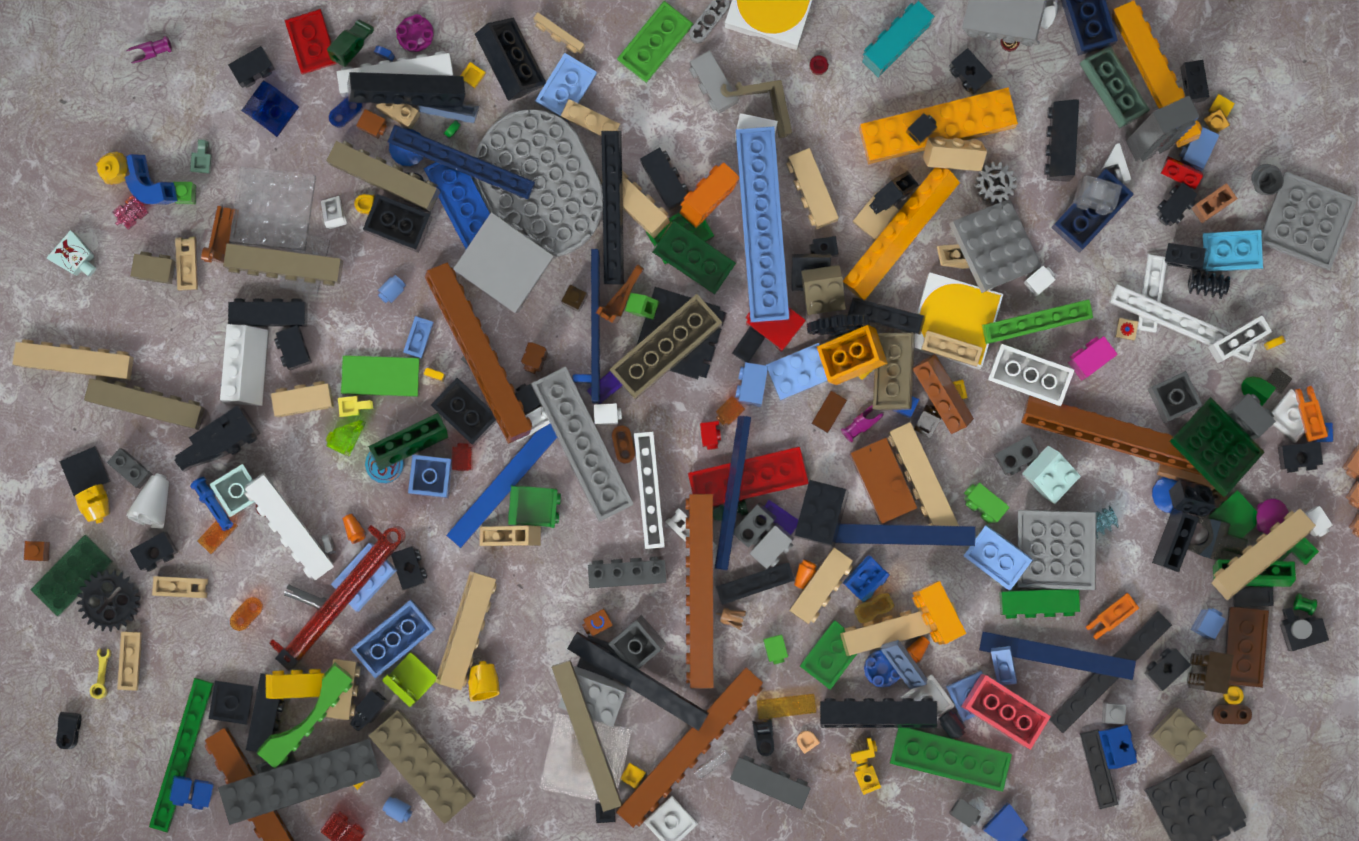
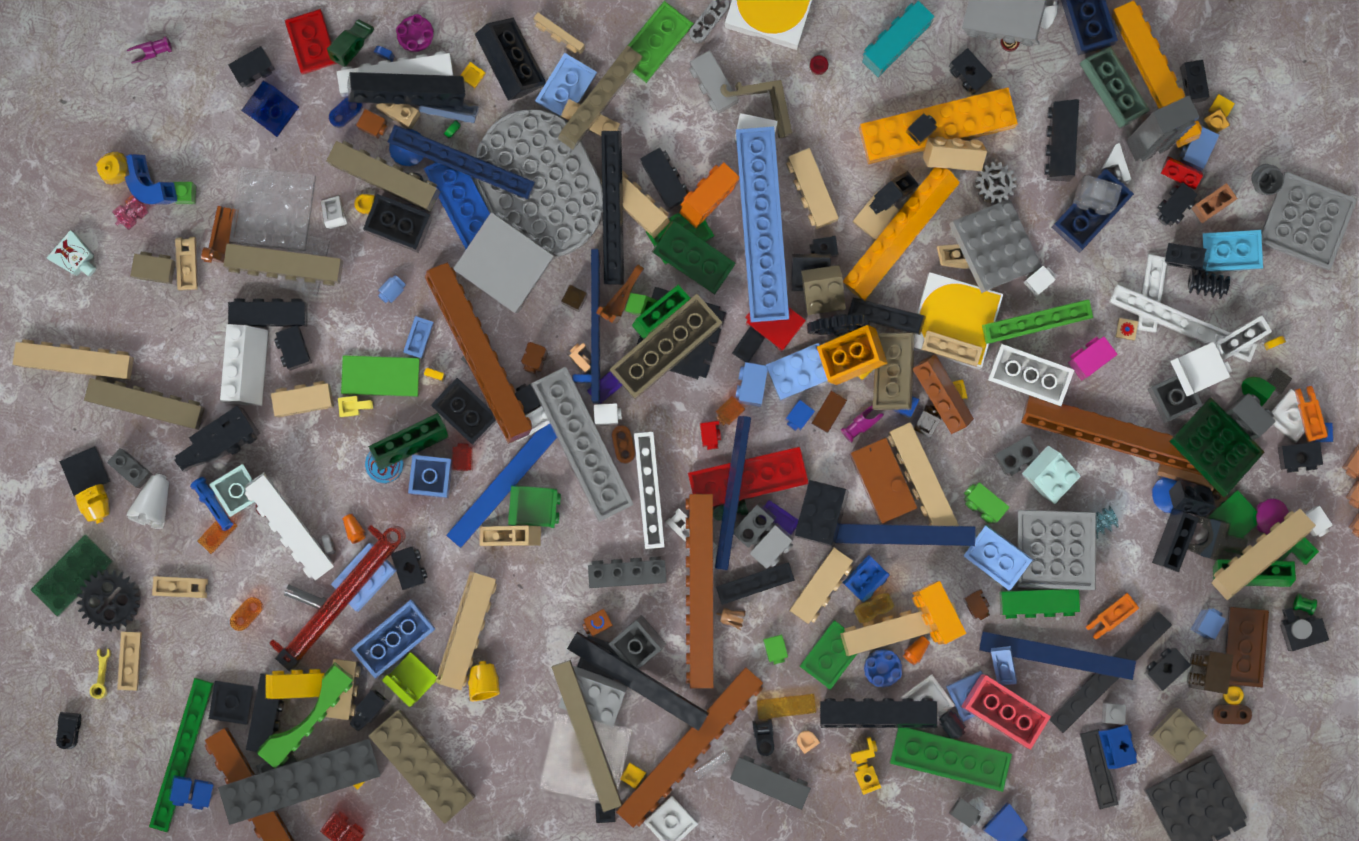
dark orange brick [24,541,50,561] -> none
black brick [130,532,178,572] -> none
sand green plate [190,139,212,174] -> none
clear neon green slope [325,420,366,457] -> none
medium blue brick [382,797,413,823] -> none
orange cone [794,559,817,589] -> none
sand blue plate [881,640,928,689] -> none
black tile [1233,587,1274,607] -> none
none -> dark tan brick [558,45,643,150]
none -> light nougat bracket [569,343,591,374]
none -> green brick [632,284,691,339]
none -> blue brick [785,400,815,431]
none -> reddish brown brick [963,589,990,620]
none -> white panel [1171,342,1232,396]

